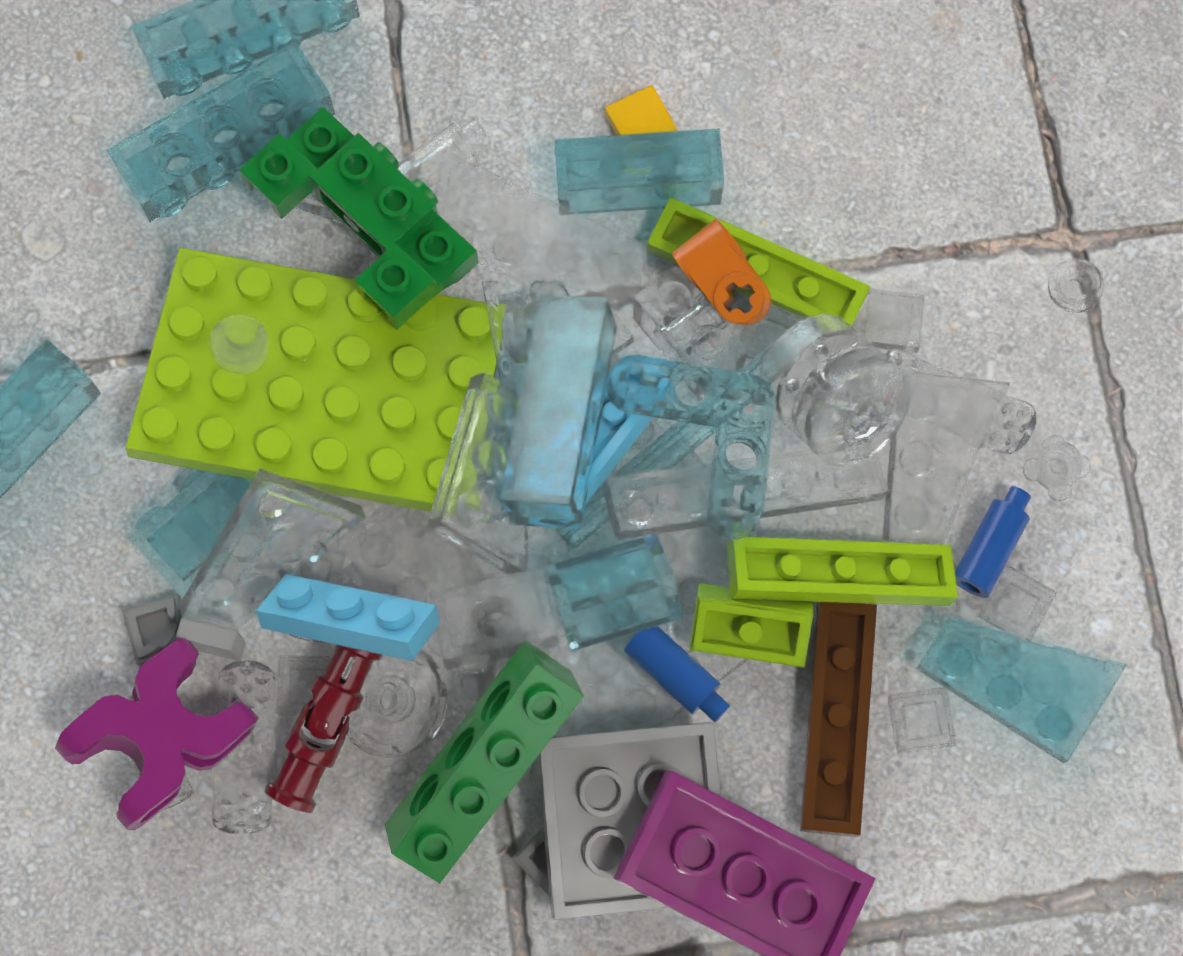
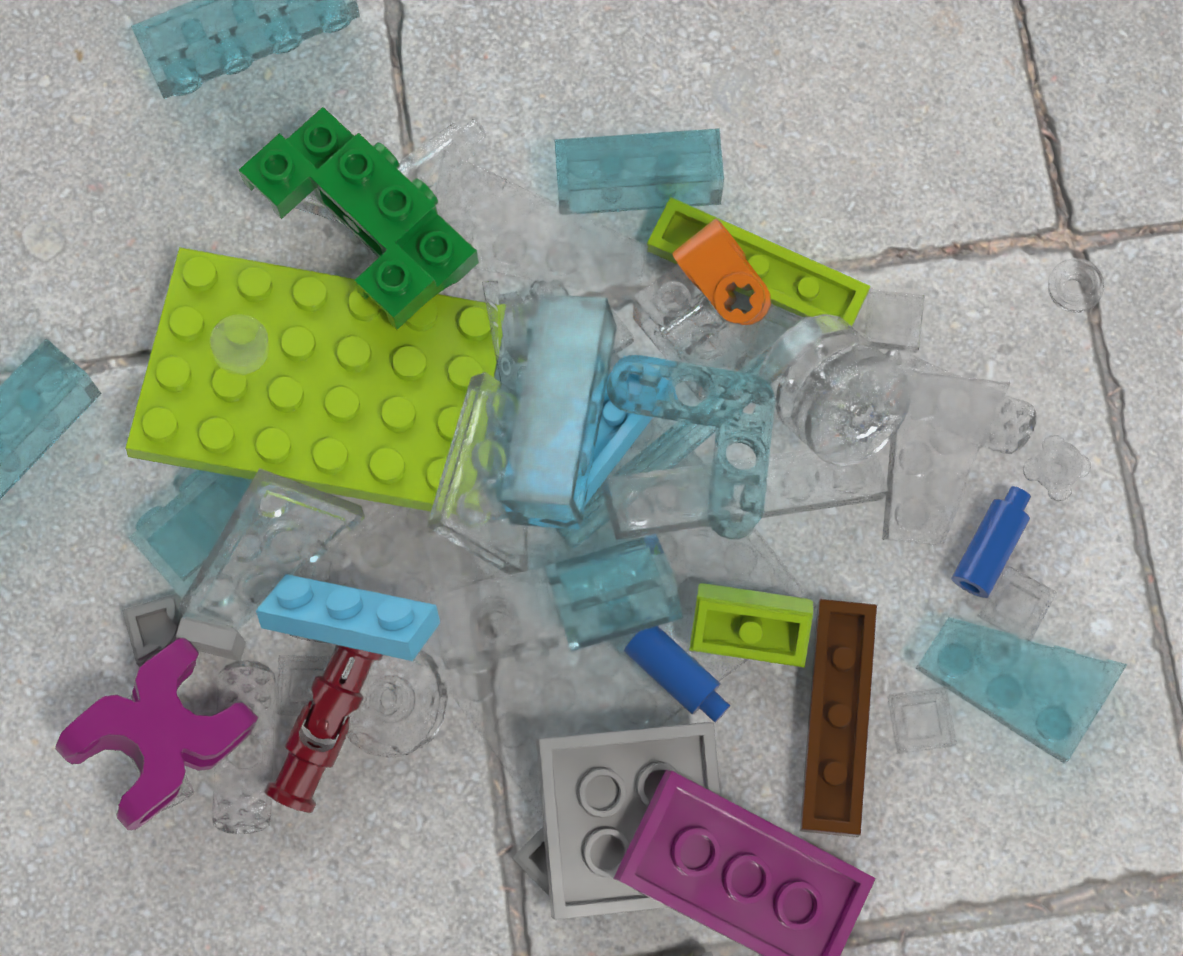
clear light blue brick [107,41,335,222] -> none
green brick [384,640,584,884] -> none
yellow tile [605,85,677,159] -> none
lime plate [727,536,958,606] -> none

